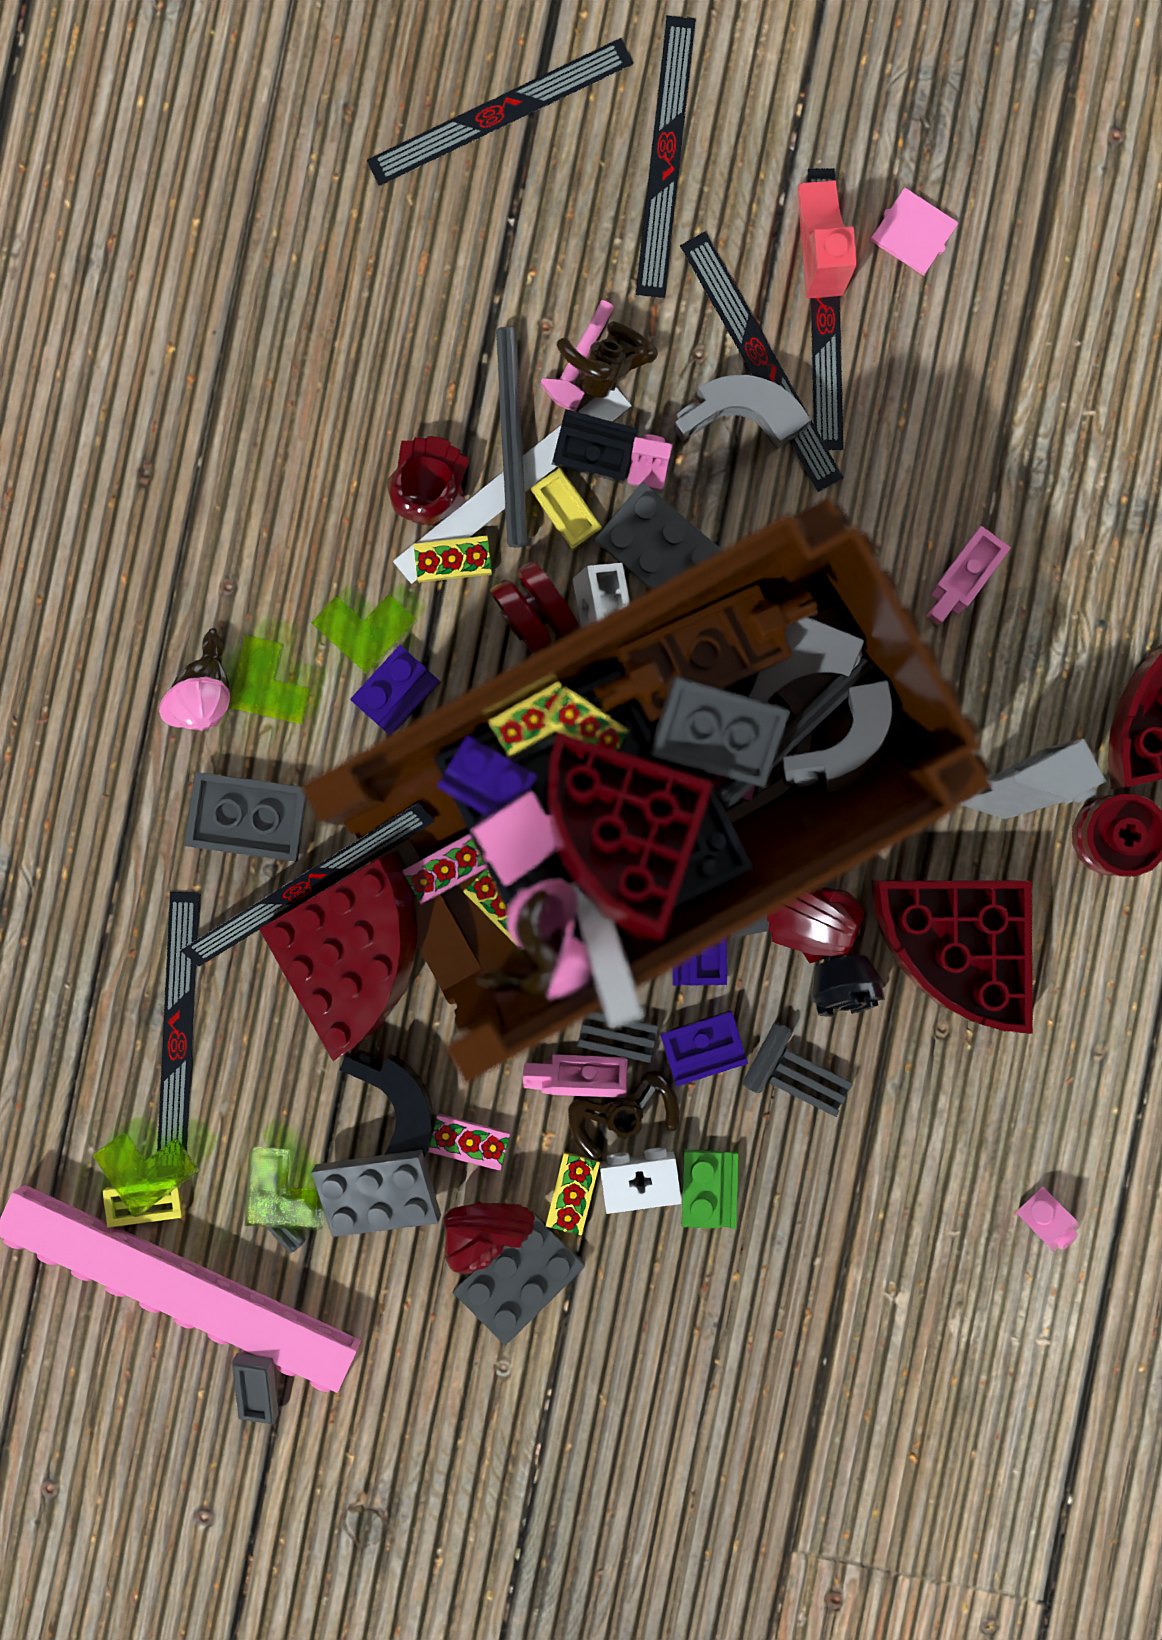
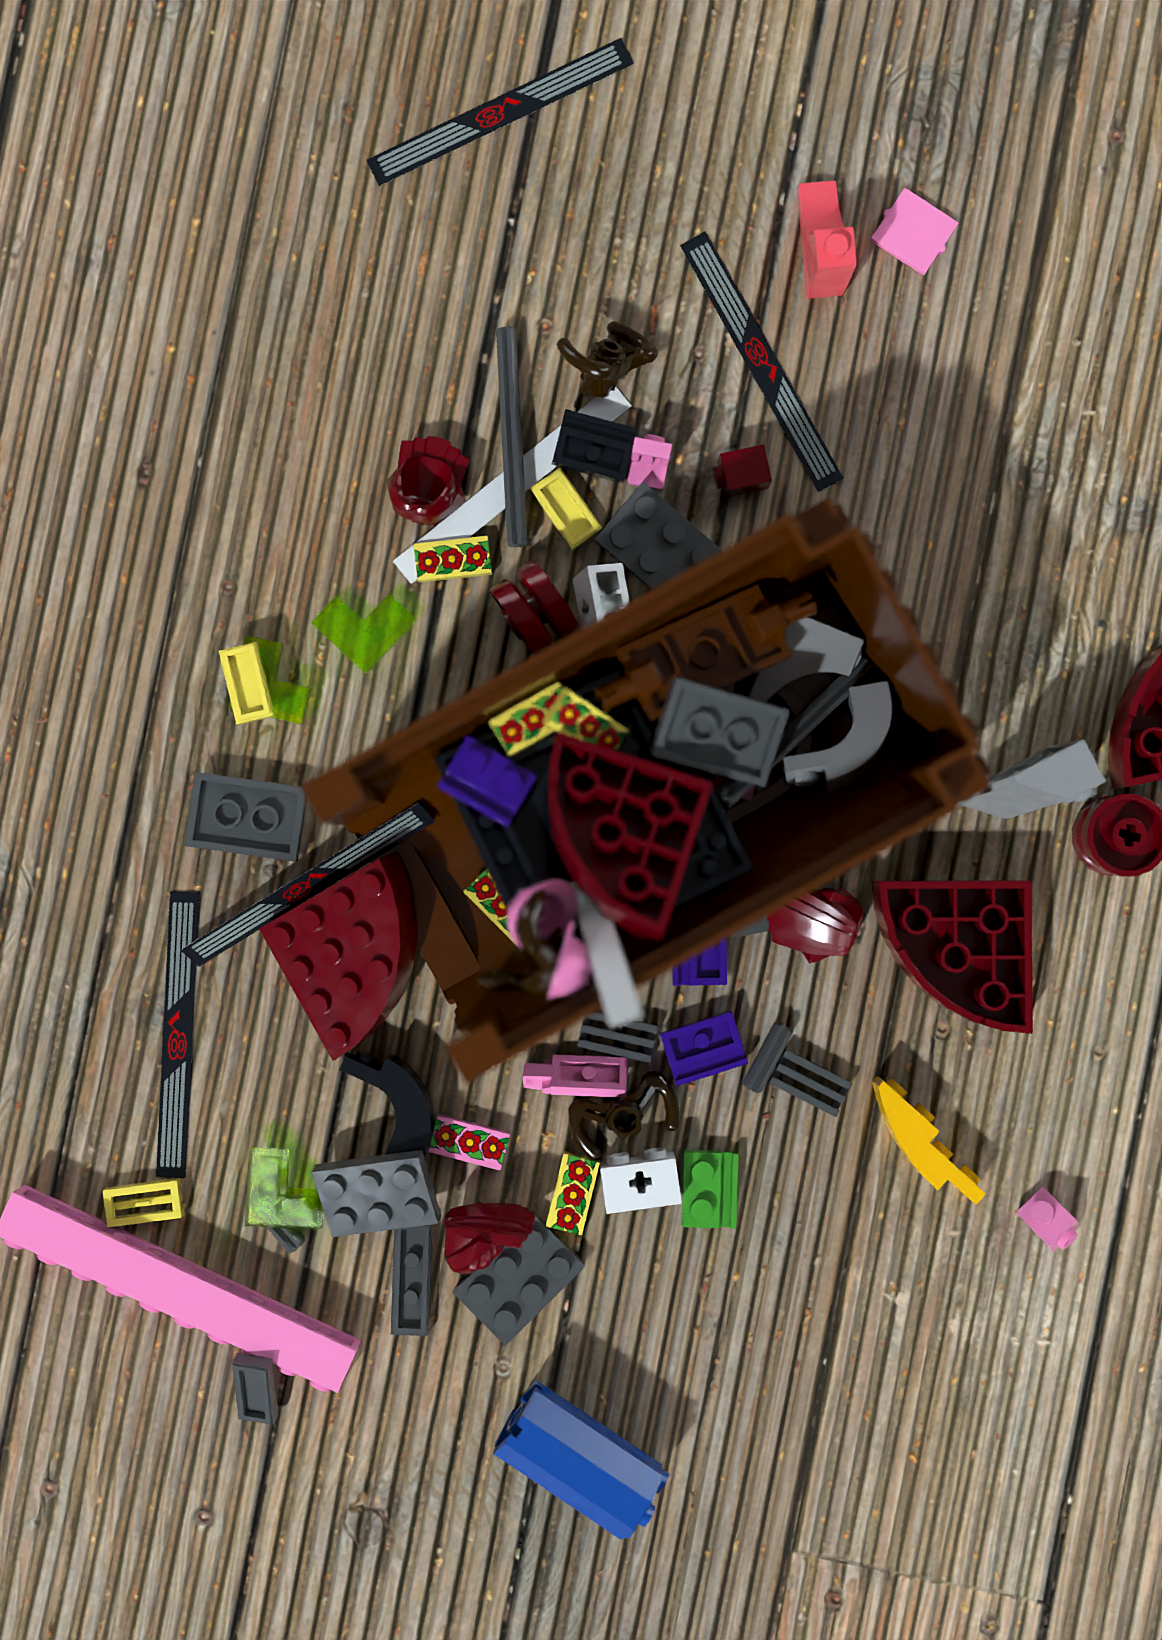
clear neon green plate [93,1132,199,1217] -> none
bright pink piece [159,628,230,731] -> none
dark purple plate [350,645,441,736] -> none
tile [403,834,486,905] -> none
bright pink piece [472,791,558,886] -> none
bright pink piece [541,300,614,412] -> none
black sticker [635,15,696,298] -> none
light grey arch [674,375,811,450] -> none
black sticker [807,168,844,450] -> none
black cone [811,953,885,1017] -> none
bright pink hinge [926,526,1011,626] -> none
none -> light yellow tile [219,642,275,725]
none -> dark grey tile [391,1224,433,1336]
none -> blue brick [493,1380,669,1540]
none -> dark red brick [713,444,772,498]
none -> yellow slope [872,1076,986,1205]

